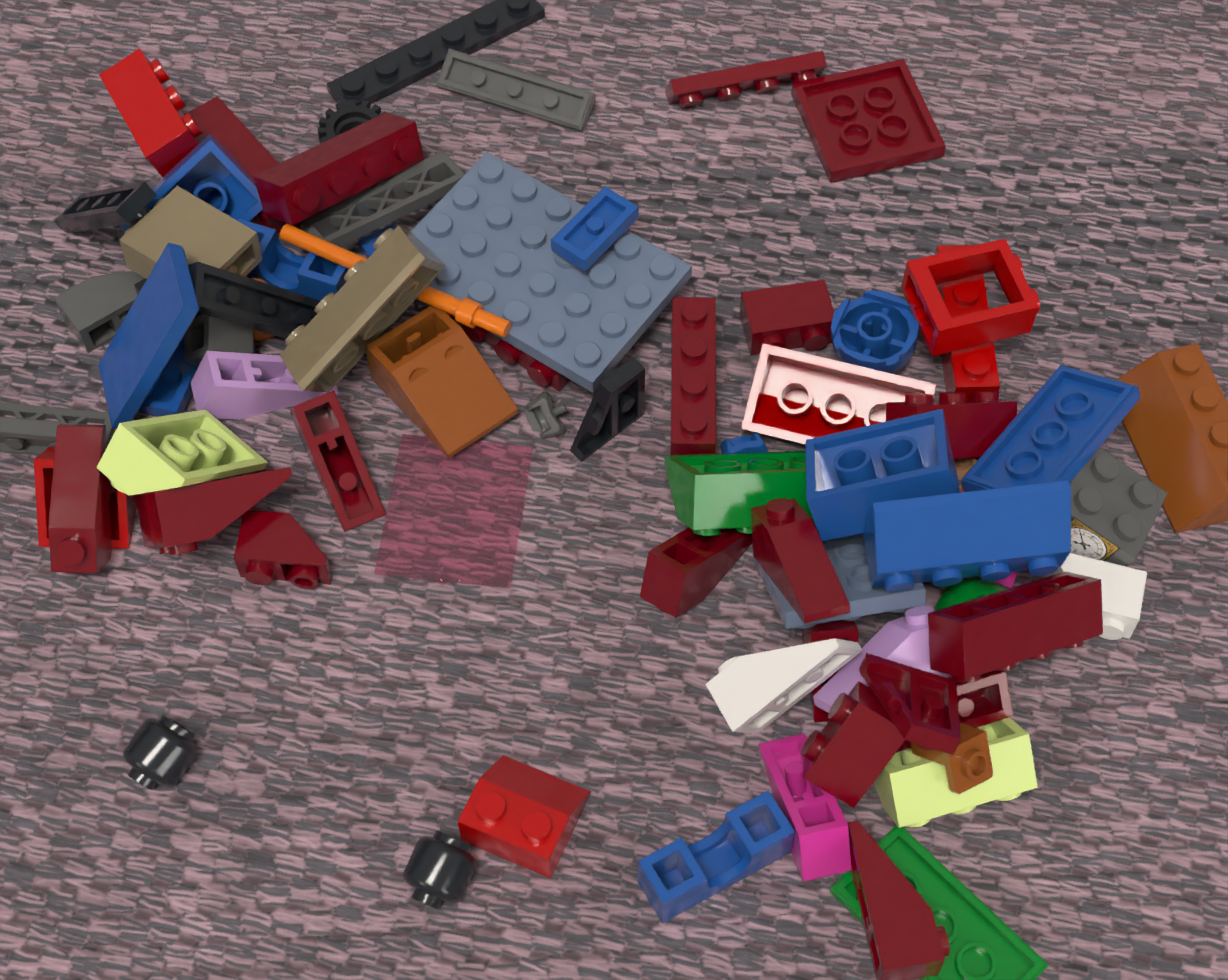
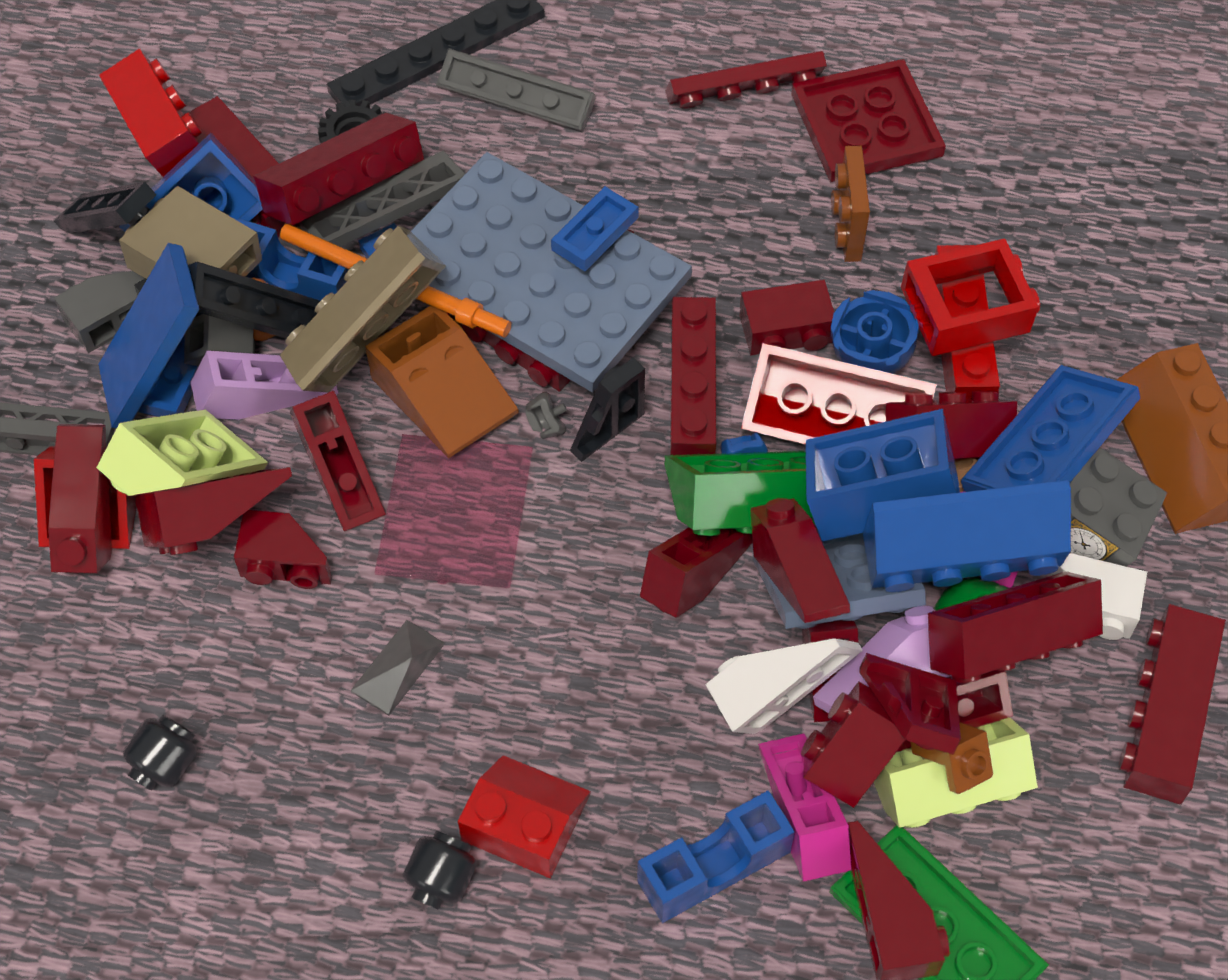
none -> dark grey slope [351,620,445,716]
none -> dark orange plate [831,146,870,262]
none -> dark red brick [1118,604,1226,805]

